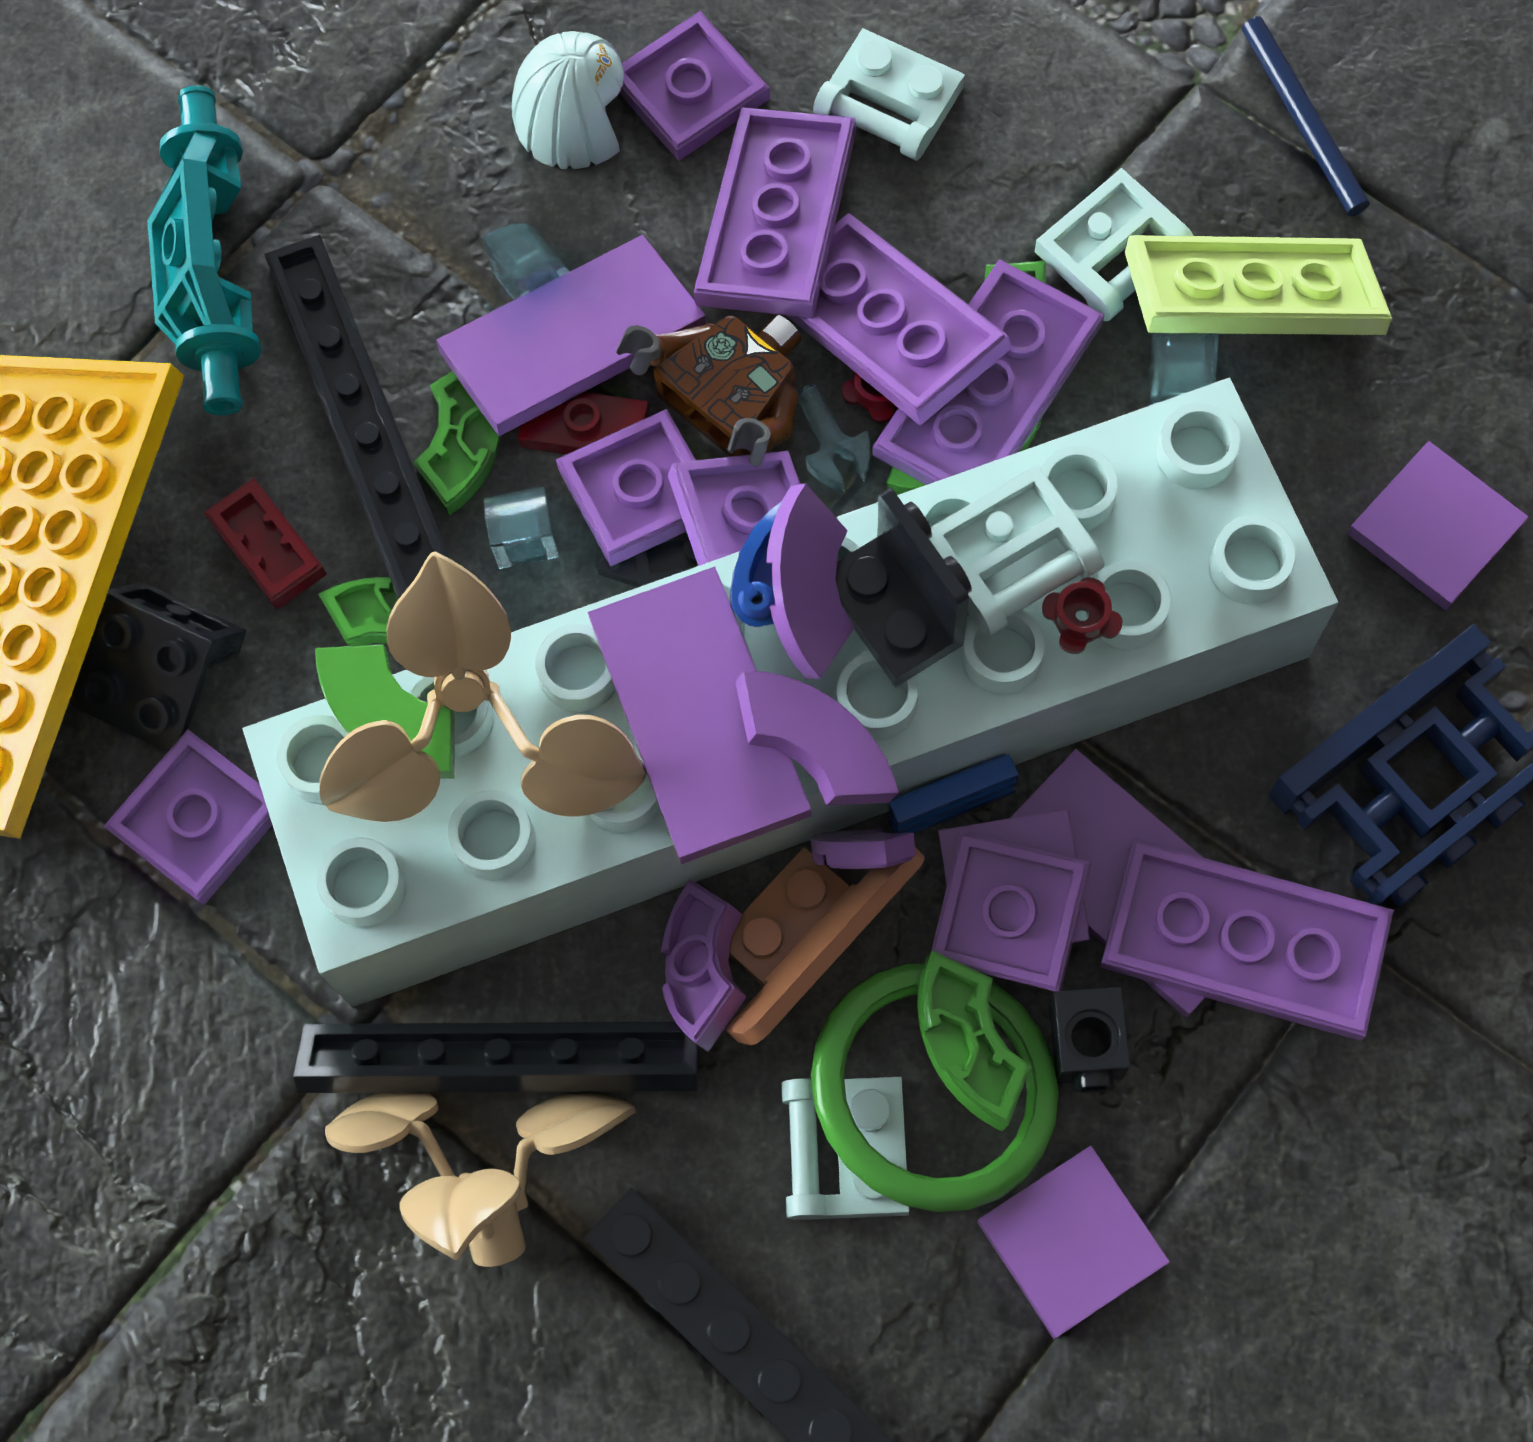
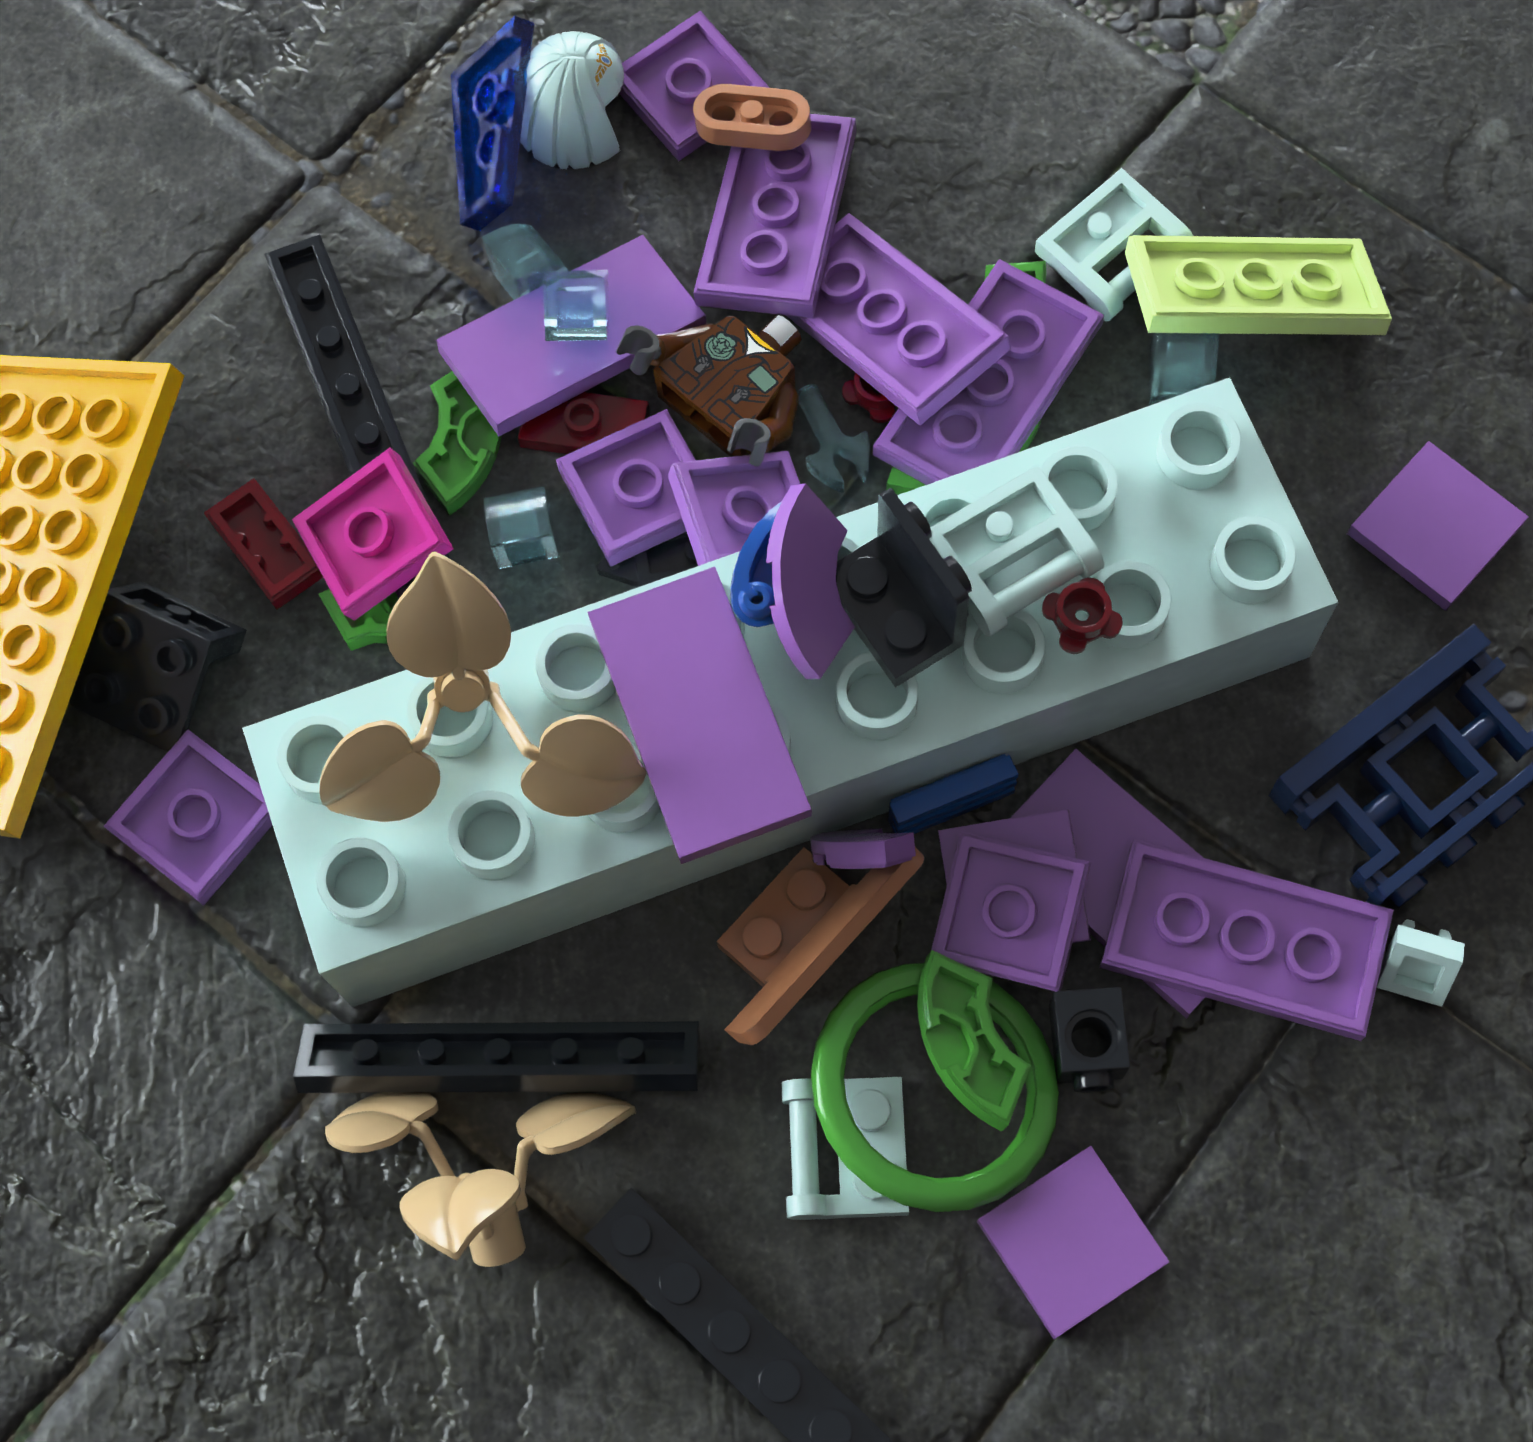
teal plate [147,85,261,416] -> none
bright green tile [315,645,455,779] -> none
medium lavender tile [661,879,747,1052] -> none
medium lavender tile [735,670,899,806] -> none
light aqua plate [813,28,965,161] -> none
dark blue bar [1241,16,1370,216] -> none
none -> dark pink tile [292,448,454,621]
none -> clear blue wing [450,16,534,231]
none -> clear light blue brick [543,270,609,341]
none -> nougat plate [693,84,811,151]
none -> light aqua tile [1377,919,1465,1007]

